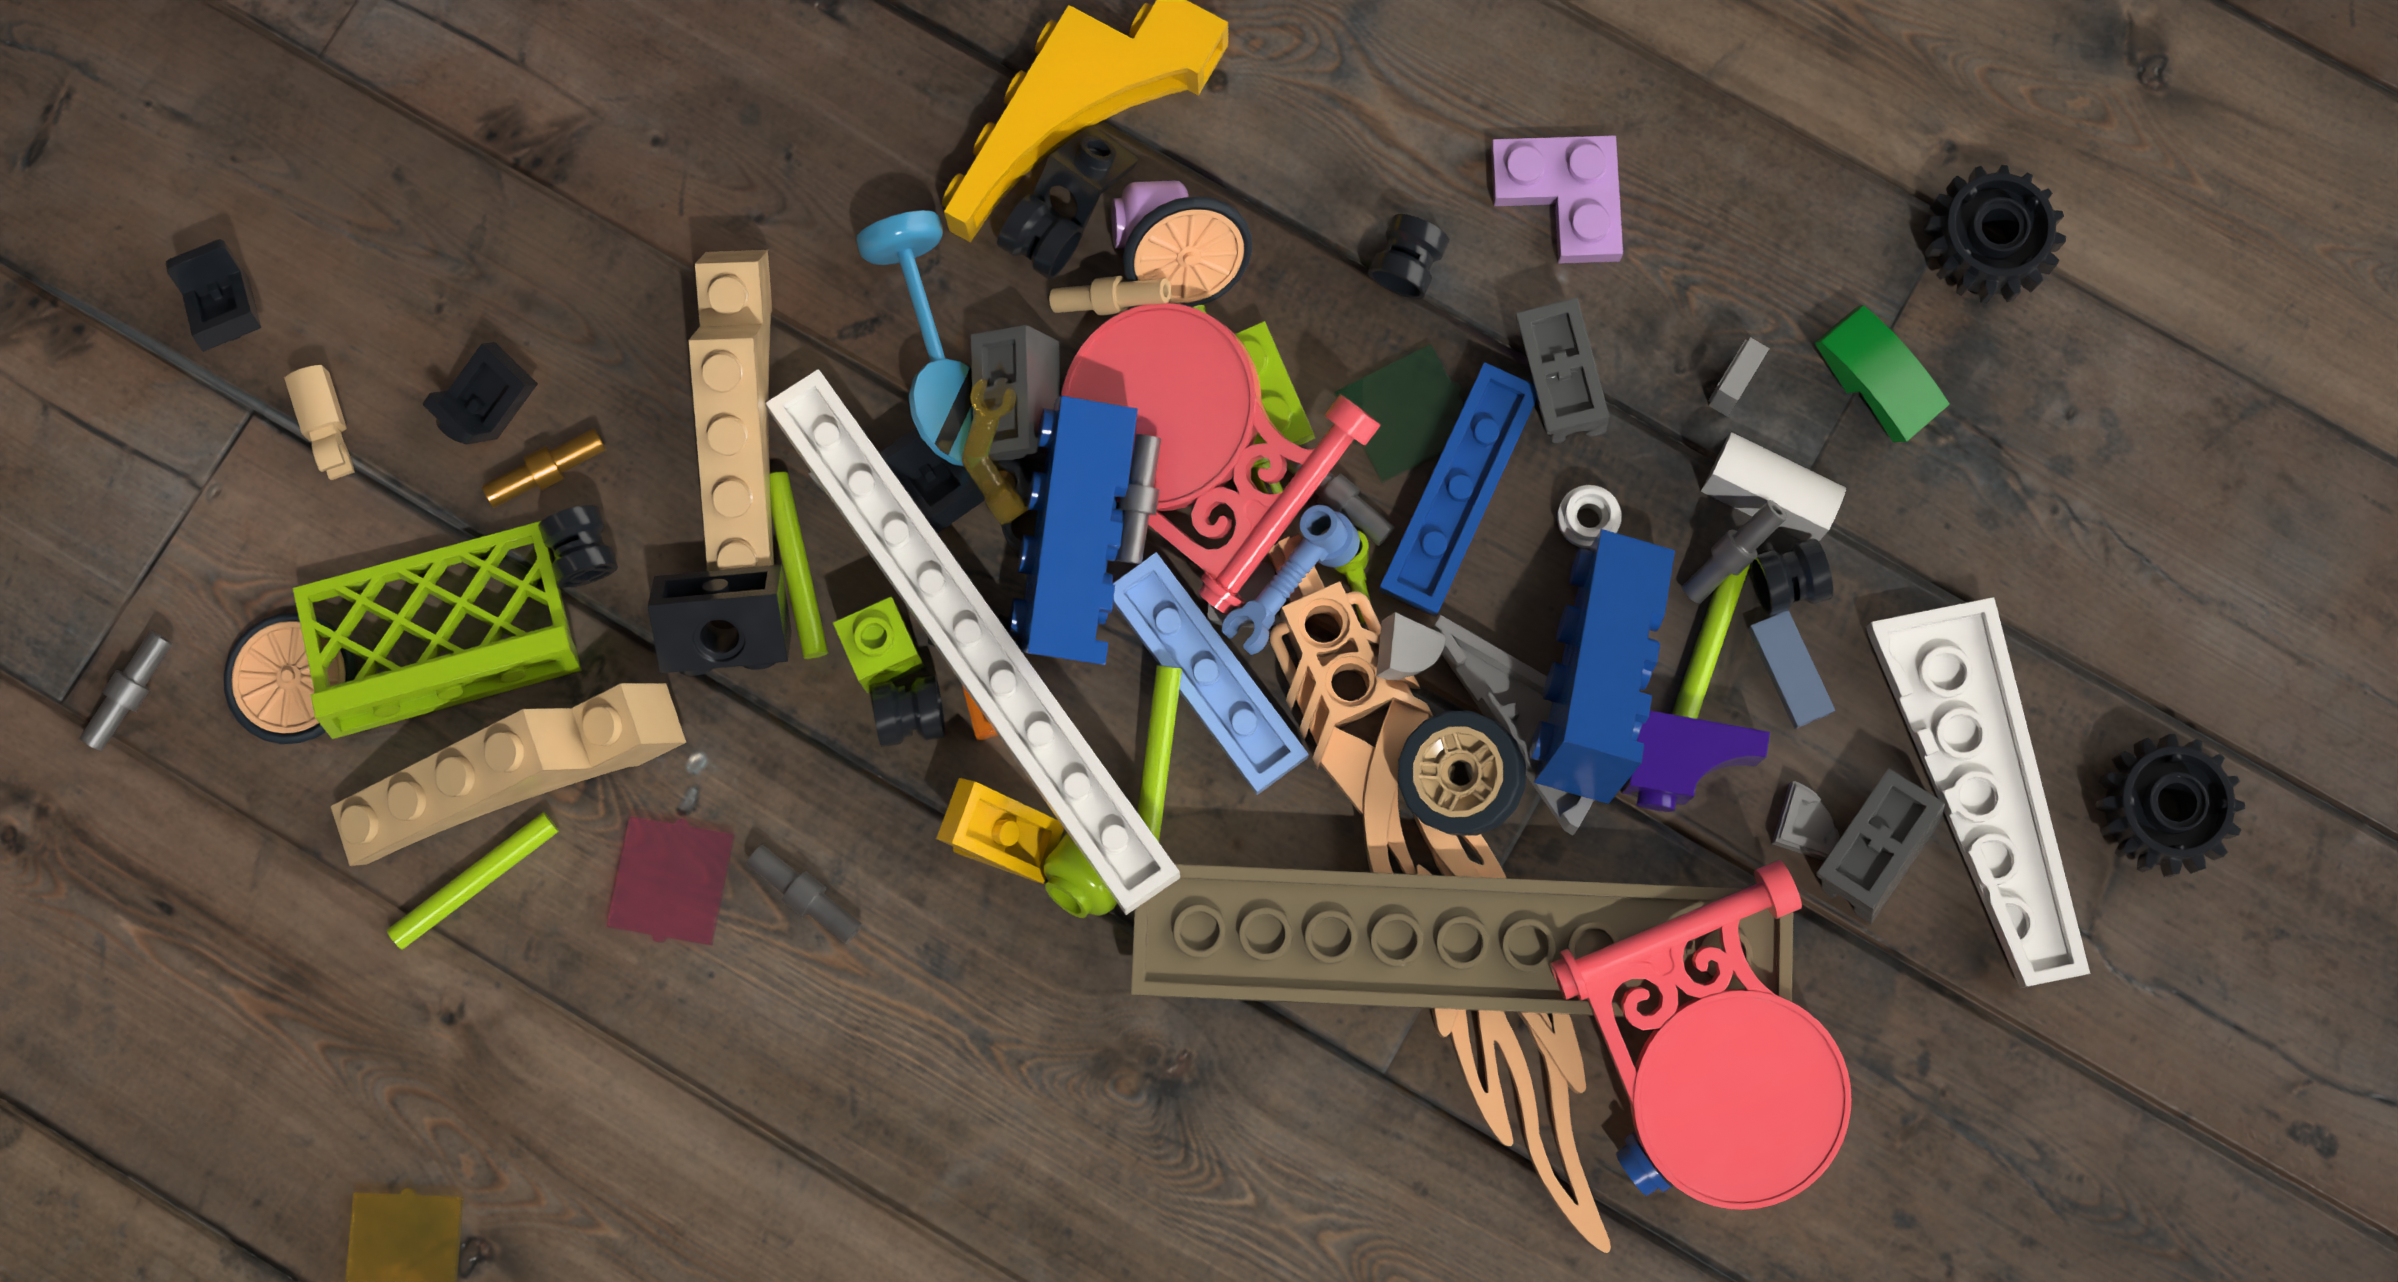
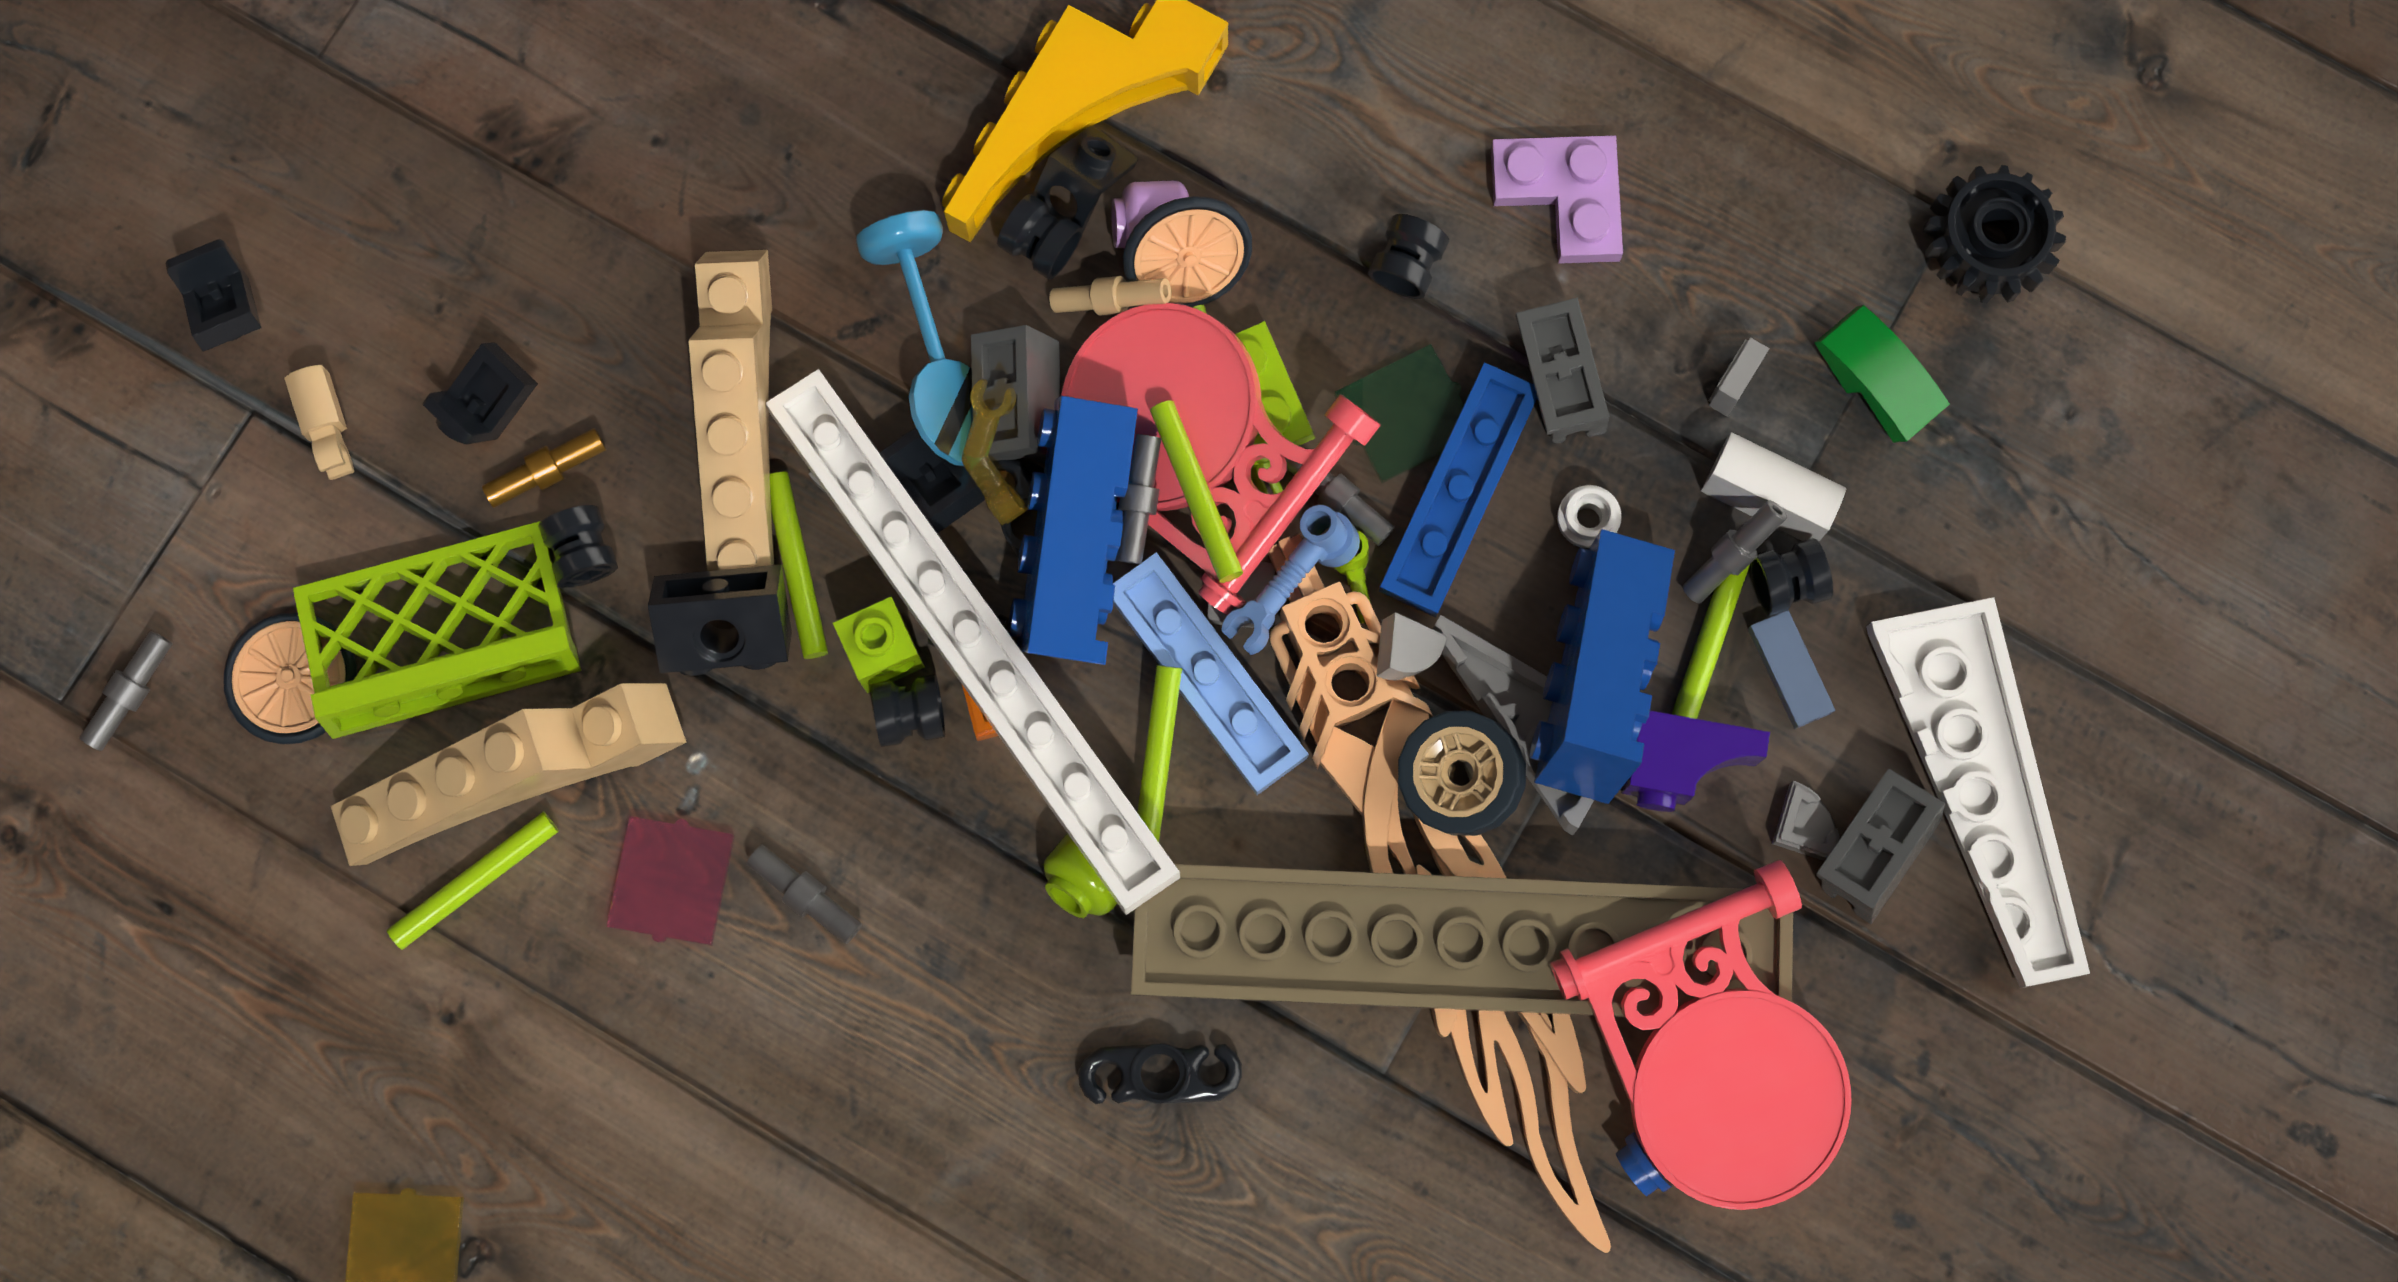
yellow slope [936,778,1064,884] -> none
black gear [2095,734,2245,877] -> none
none -> black piece [1078,1044,1242,1104]
none -> lime bar [1150,400,1243,583]

